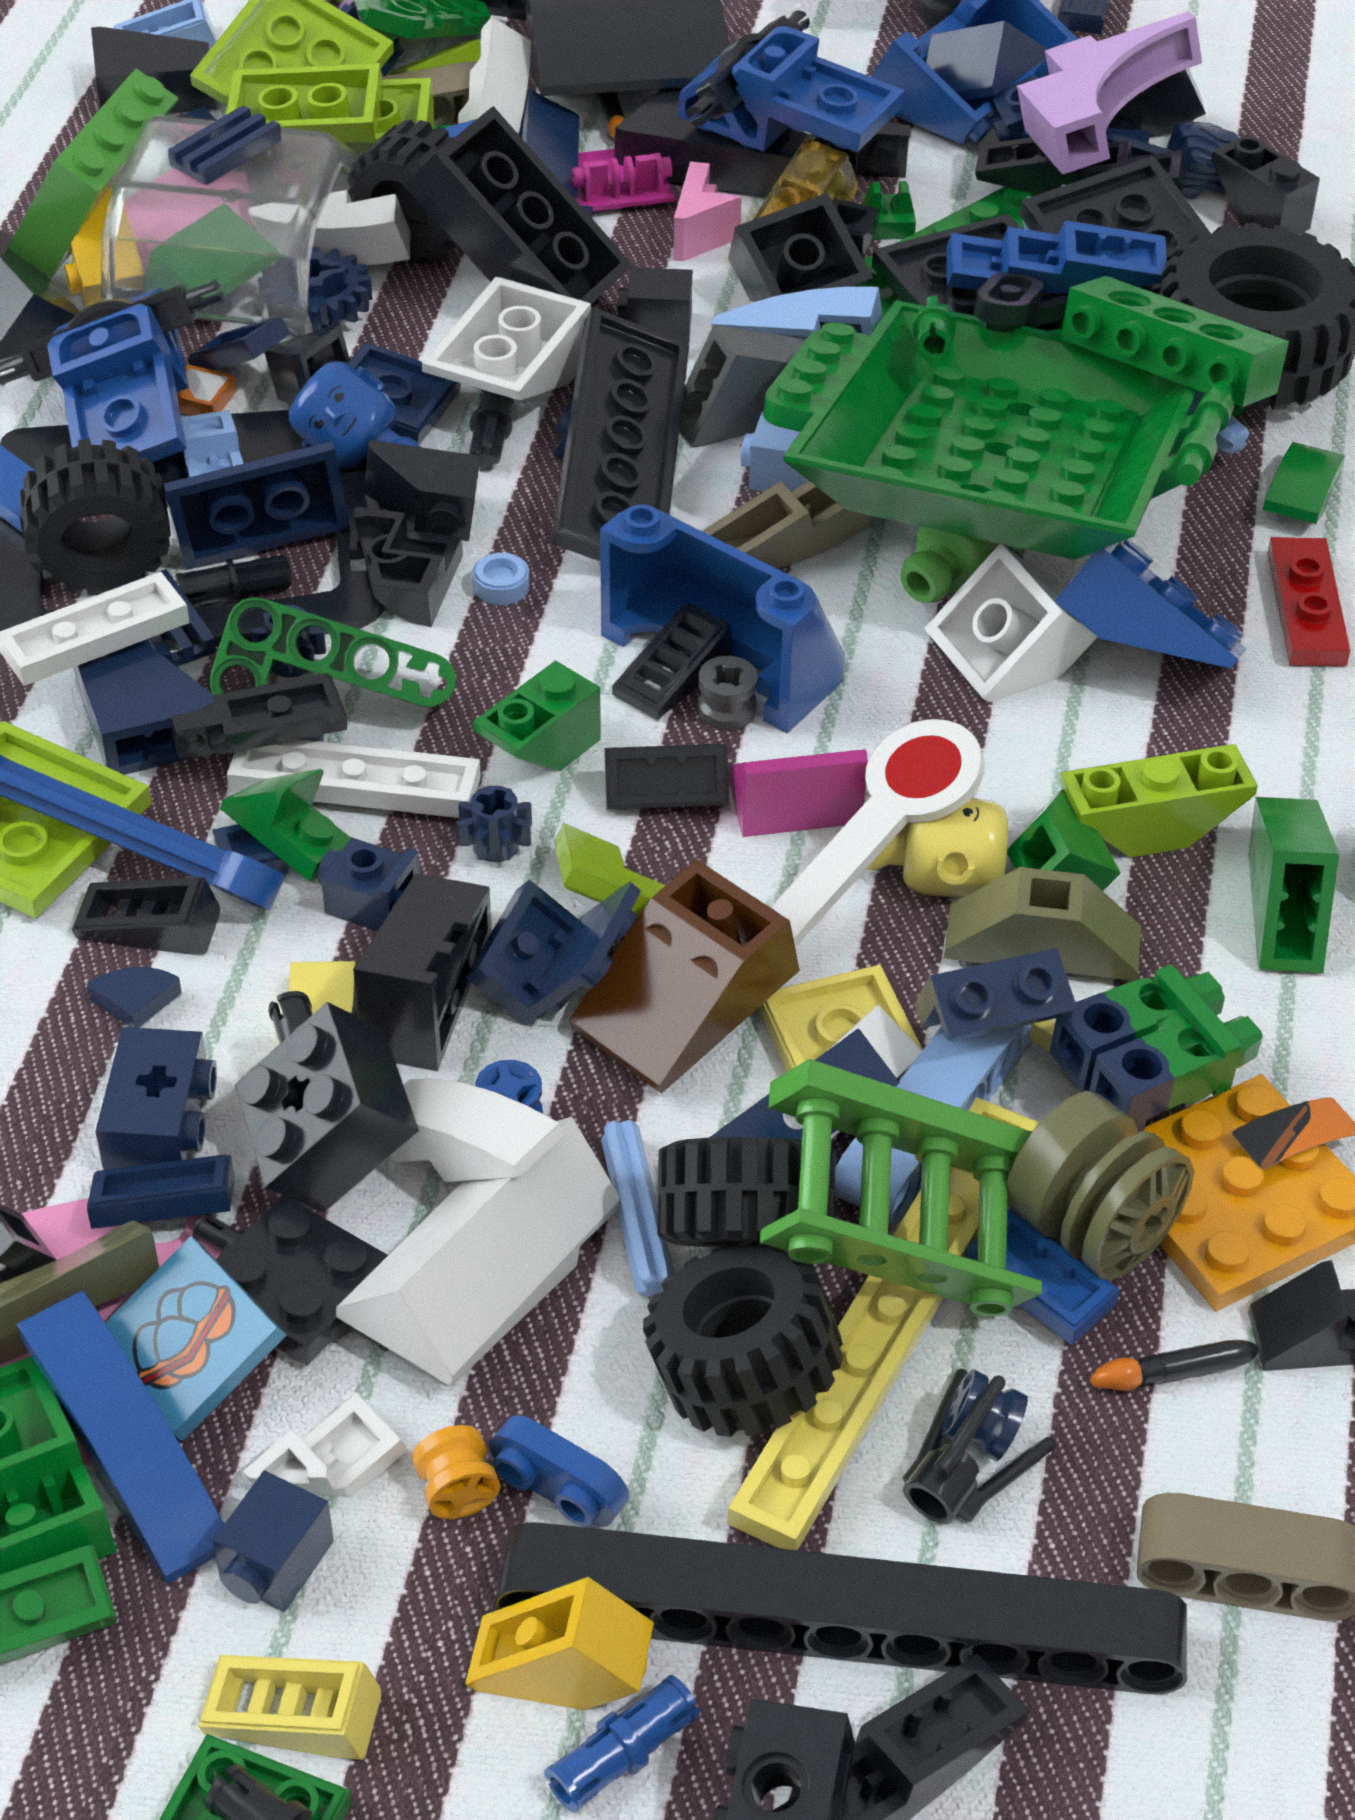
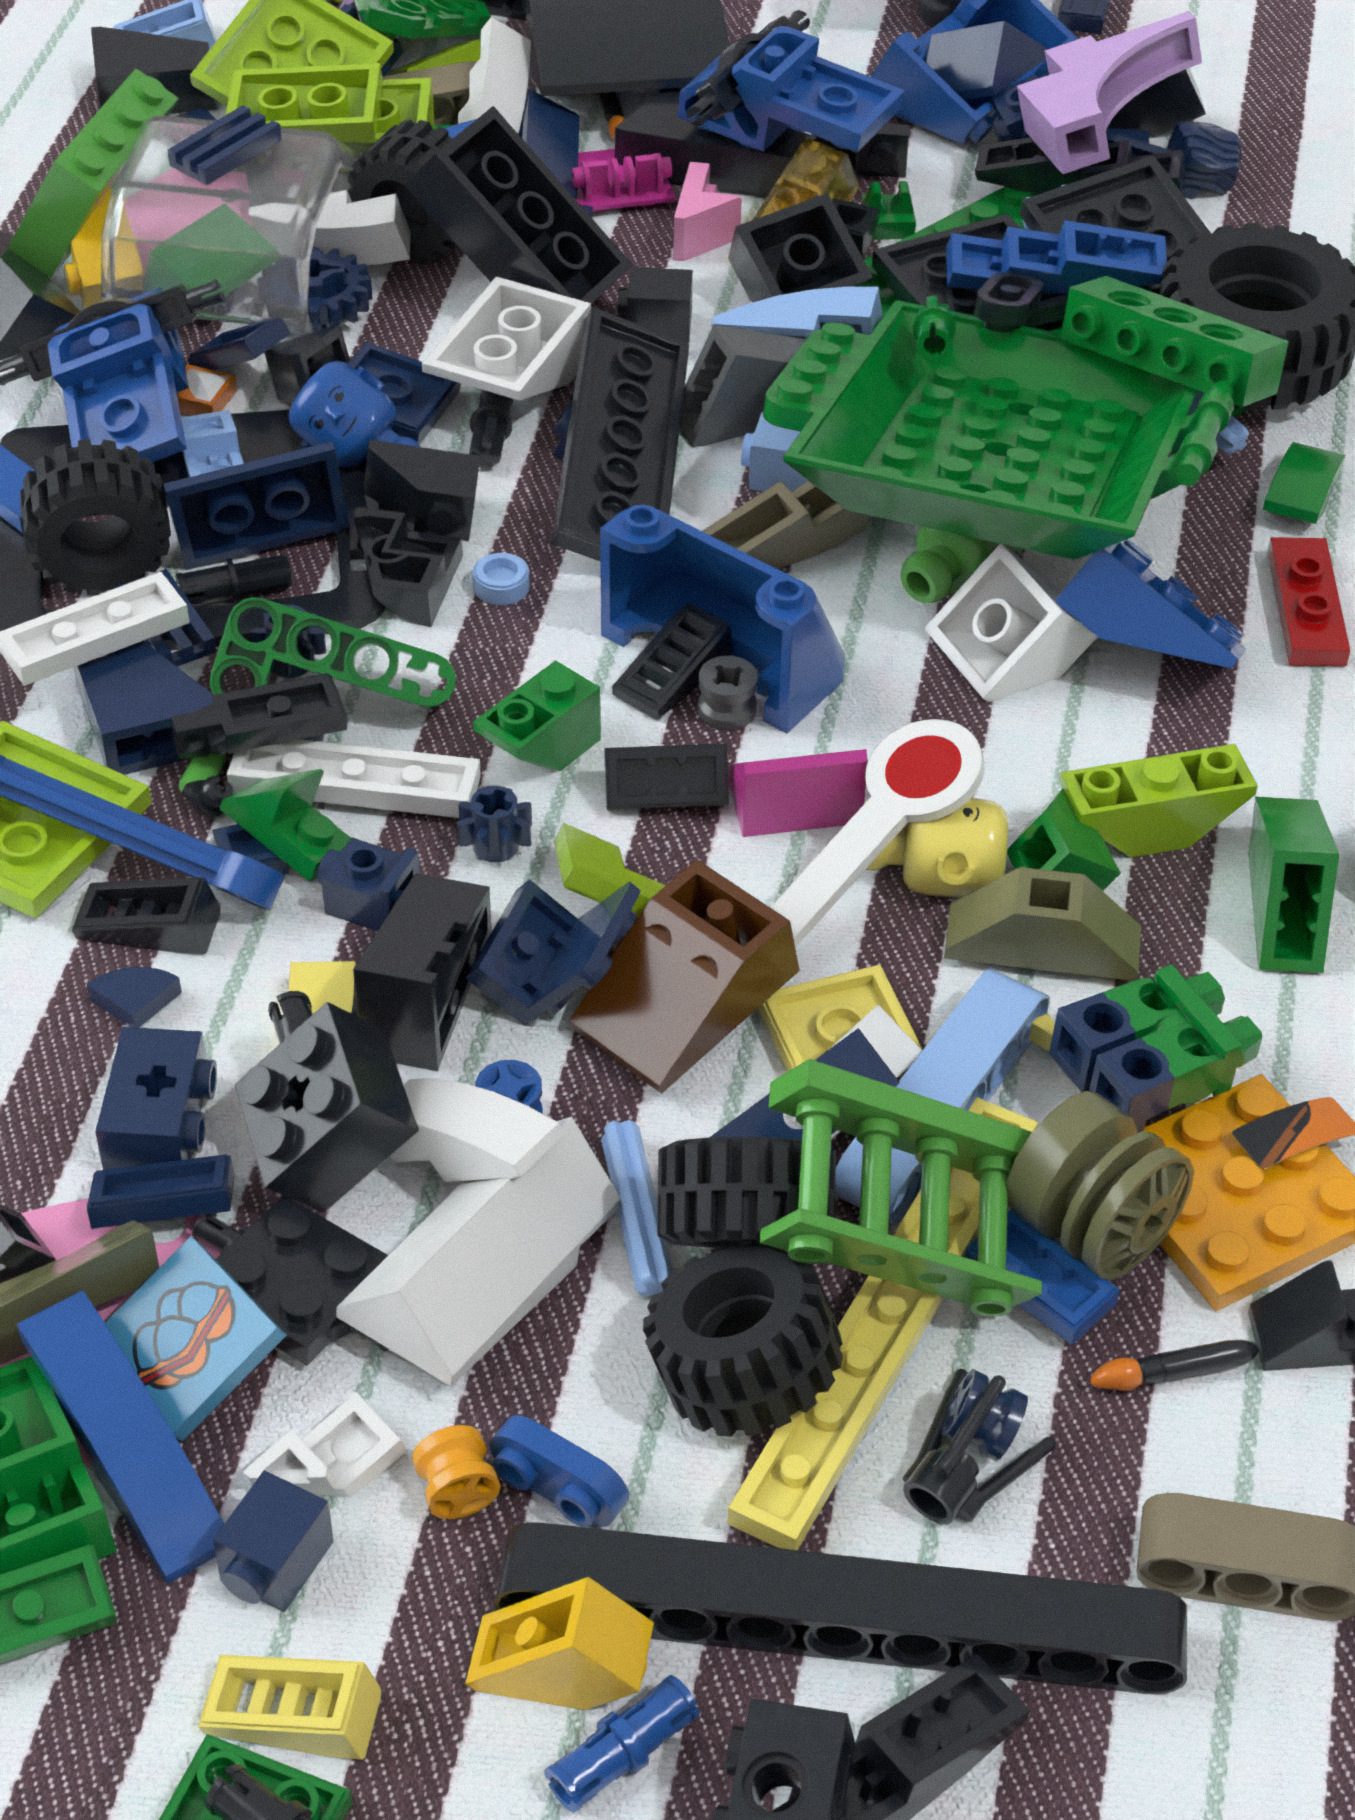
dark blue bracket [915,948,1076,1042] -> none
black slope [1212,134,1320,234] -> none
none -> black arm [179,753,234,817]

